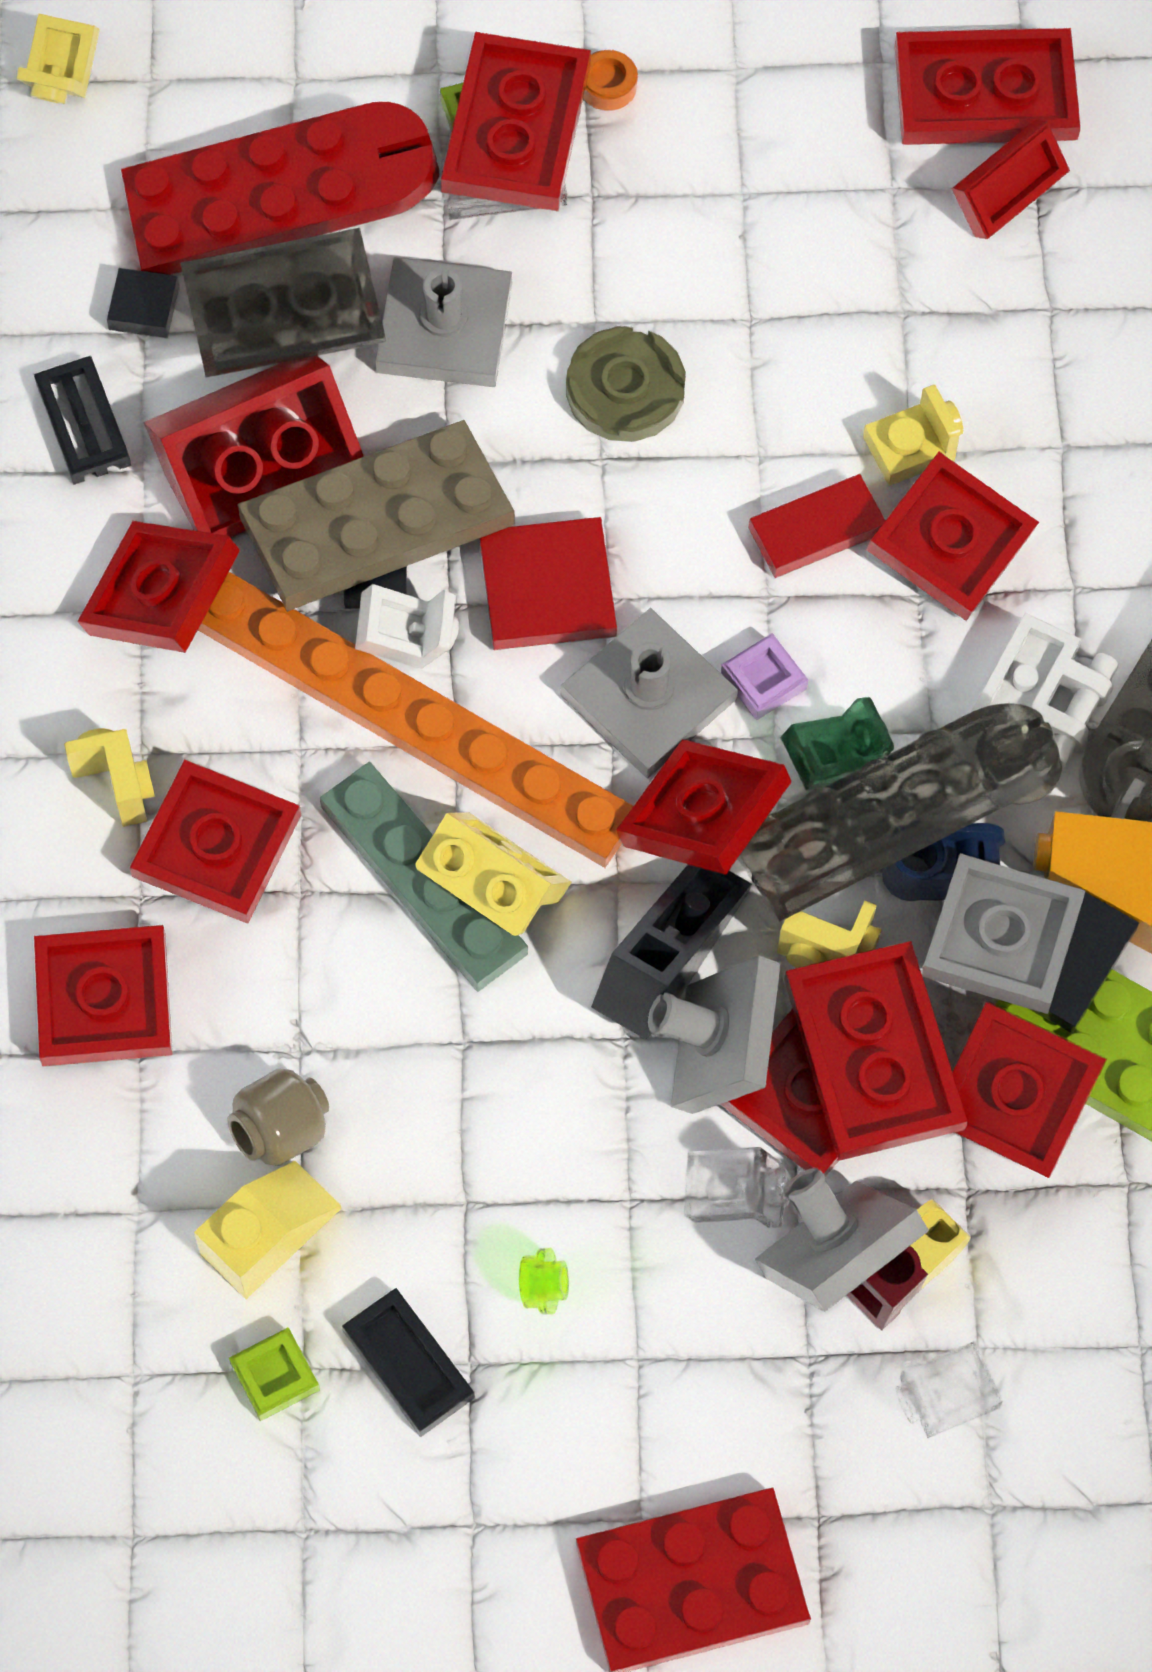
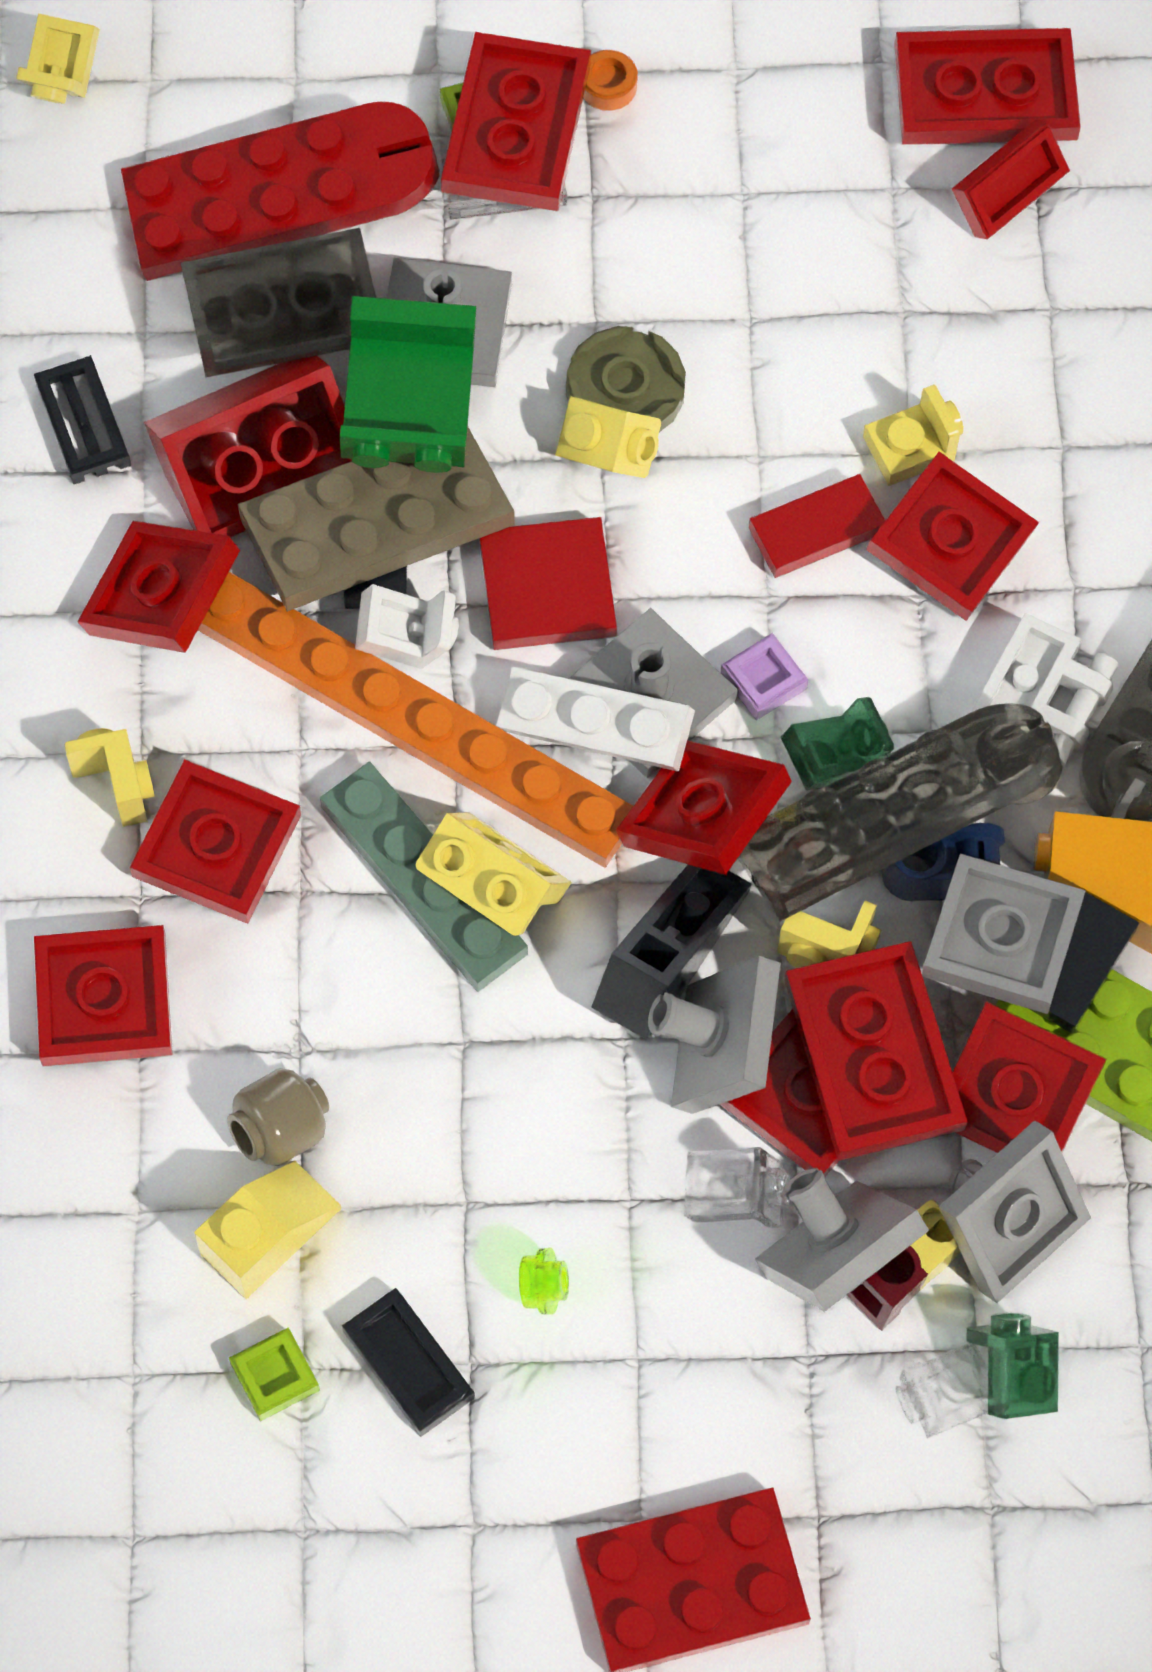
black tile [107,268,179,338] -> none
none -> green panel [340,296,477,473]
none -> white plate [496,666,695,772]
none -> light yellow bracket [555,396,661,478]
none -> light grey tile [938,1120,1091,1303]
none -> clear green bracket [966,1313,1059,1419]

